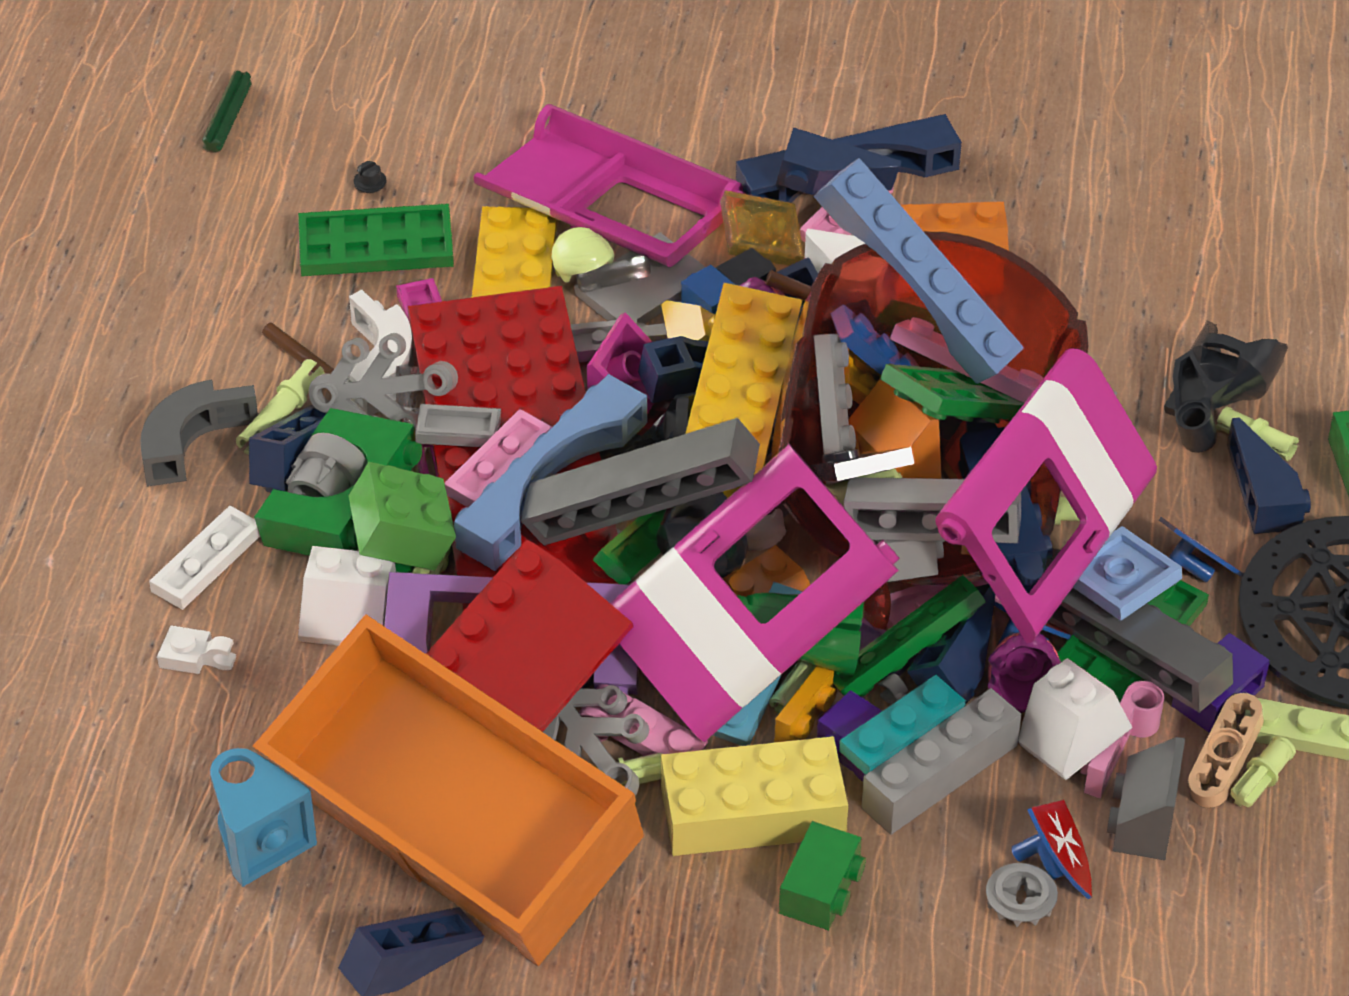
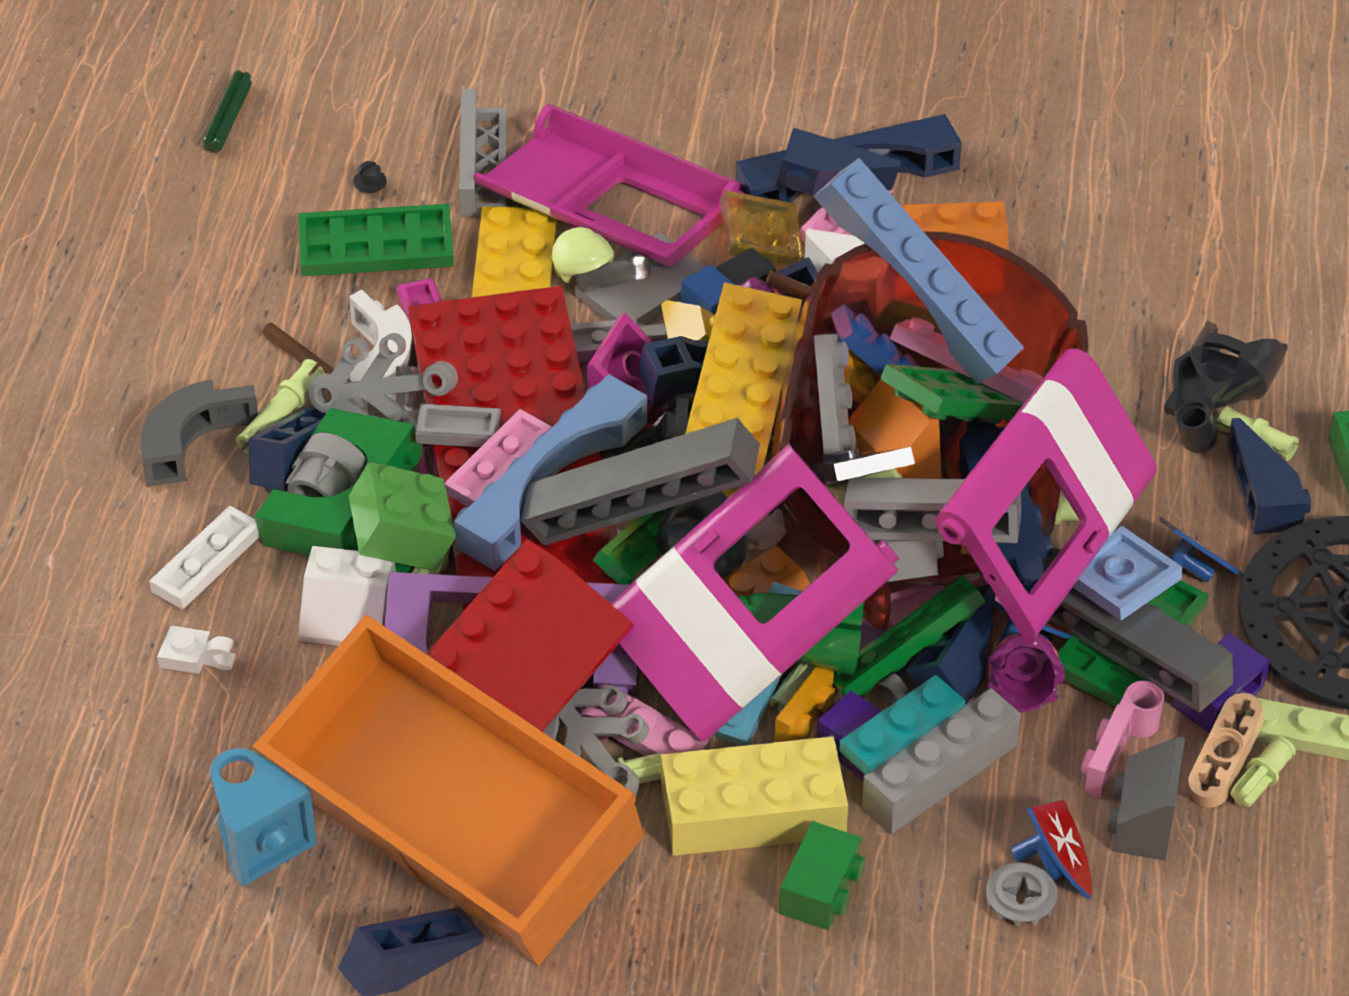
white slope [1018,658,1133,780] -> none
none -> light grey fence [459,89,507,217]

